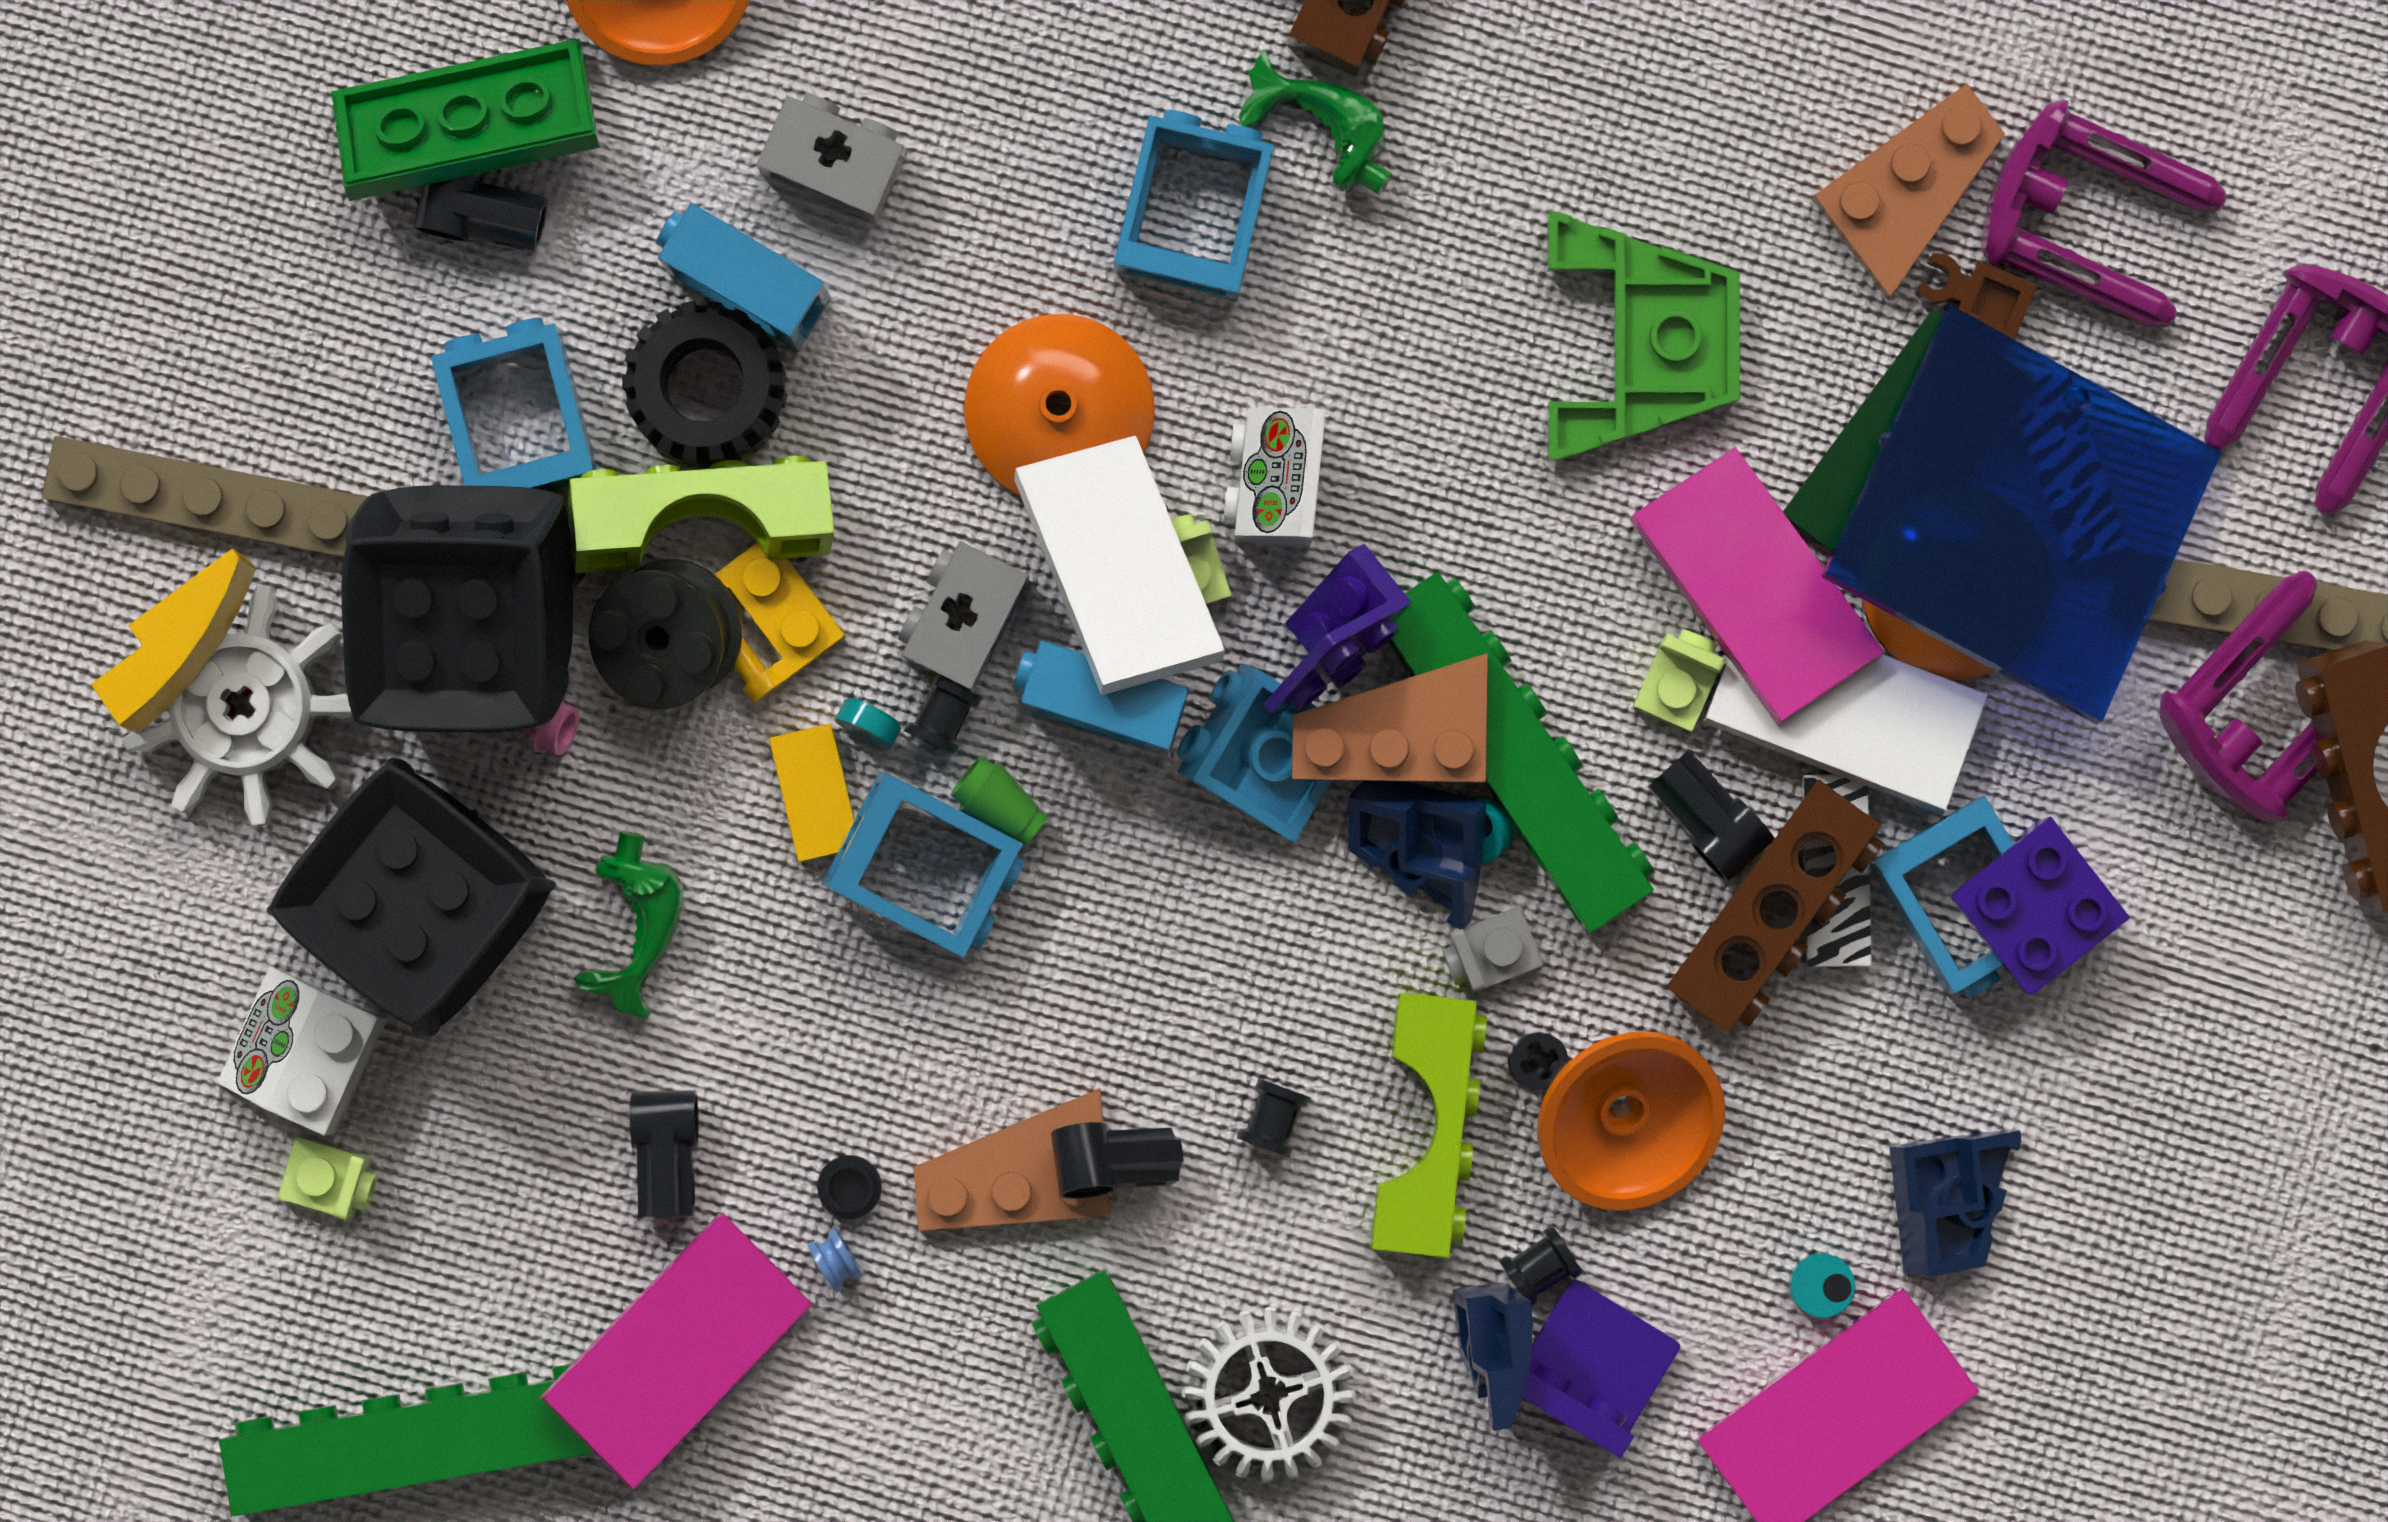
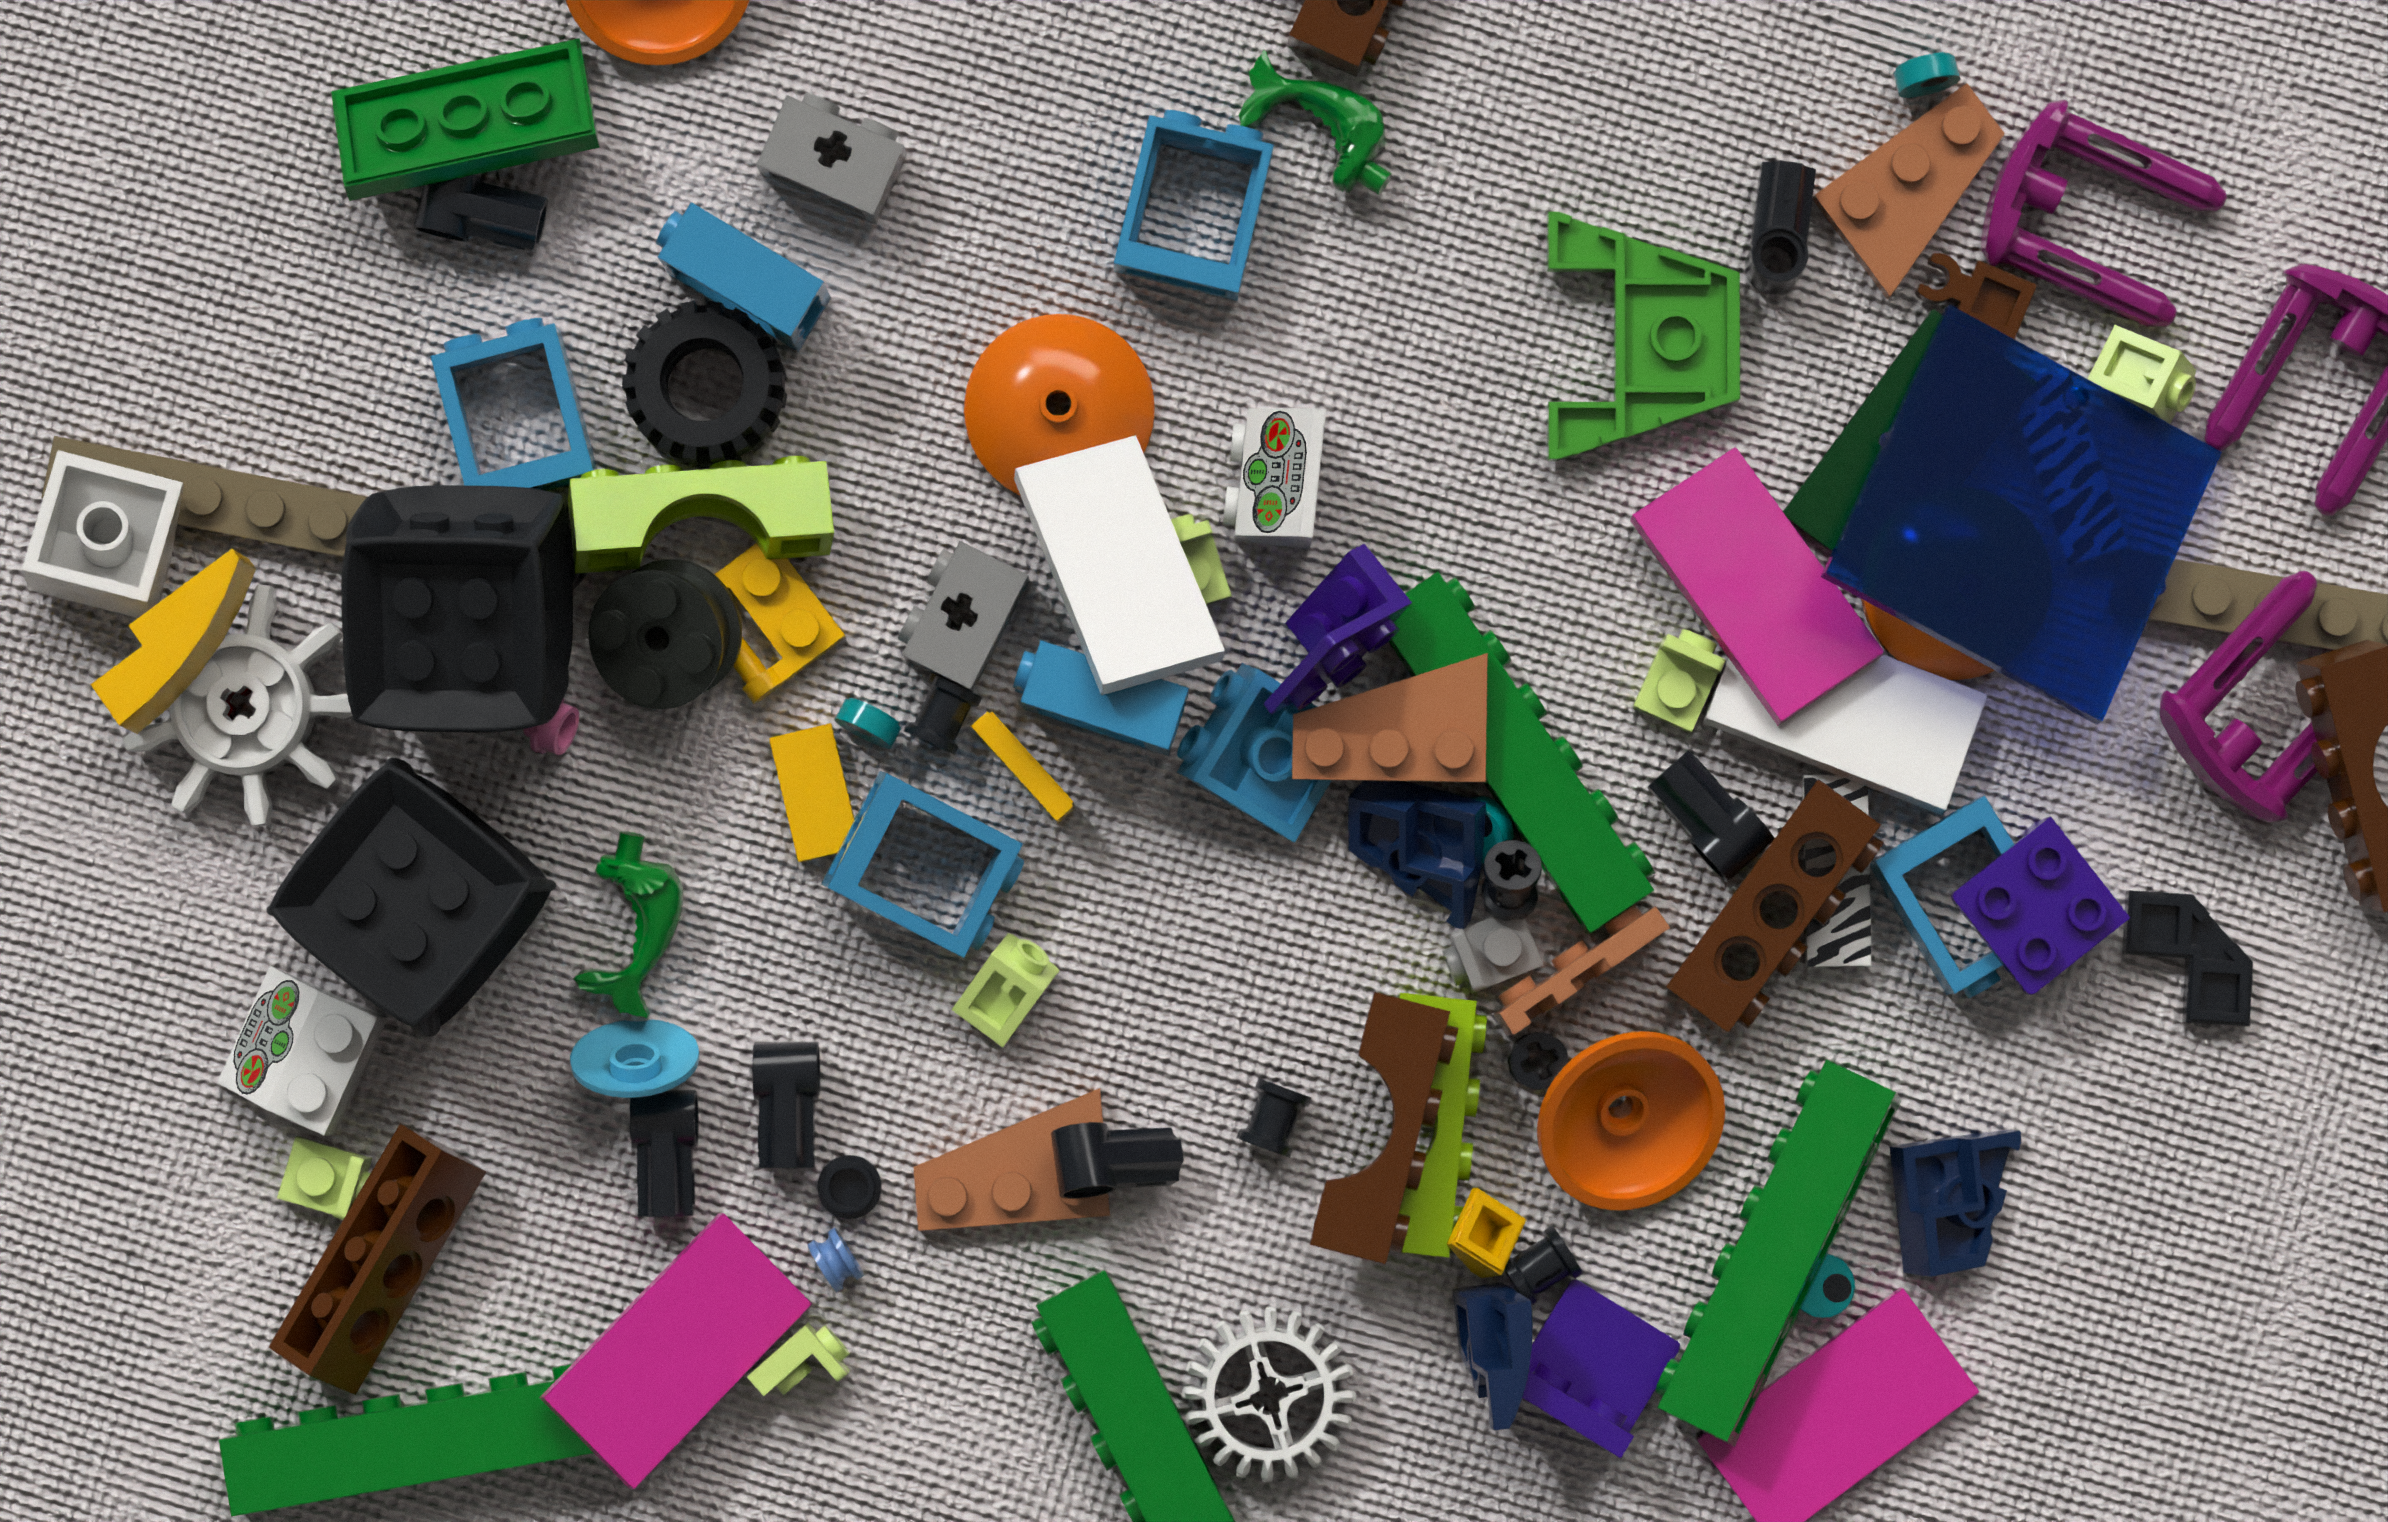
bright green cone [950,756,1048,846] -> none
none -> white slope [21,450,184,618]
none -> reddish brown brick [268,1123,486,1395]
none -> medium azure dish [570,1019,699,1098]
none -> yellowish green bracket [747,1322,850,1396]
none -> black piece [752,1042,820,1168]
none -> yellowish green bracket [951,933,1059,1047]
none -> yellow tile [971,711,1075,823]
none -> reddish brown arch [1309,992,1458,1264]
none -> yellow slope [1447,1188,1527,1278]
none -> black bush [1481,840,1542,921]
none -> nougat wing [1492,904,1670,1036]
none -> green brick [1655,1060,1901,1447]
none -> black piece [1745,160,1816,295]
none -> teal tile [1893,52,1961,98]
none -> yellowish green bracket [2086,325,2196,426]
none -> black tile [2122,890,2253,1026]

